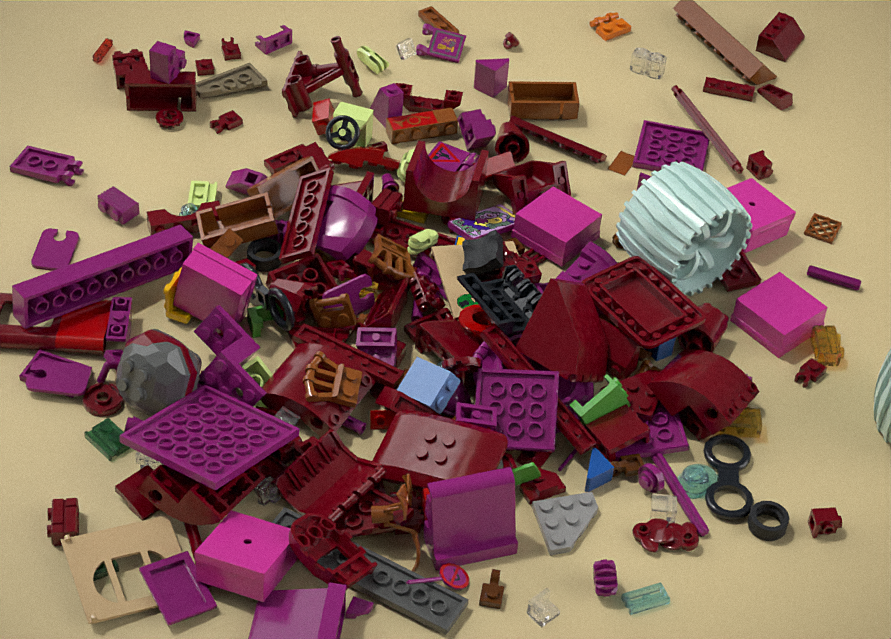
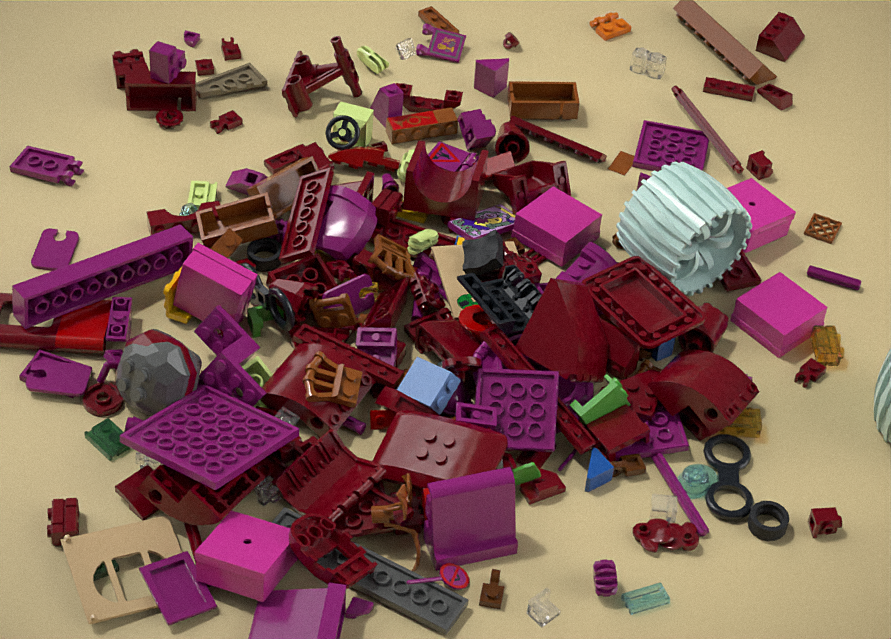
clear red axle [92,38,113,63] -> none
magenta brick [97,186,140,225] -> none
magenta hinge [255,25,292,55] -> none
red brick [312,98,335,135] -> none
light grey plate [532,492,598,555] -> none
magenta plate [638,463,665,493] -> none

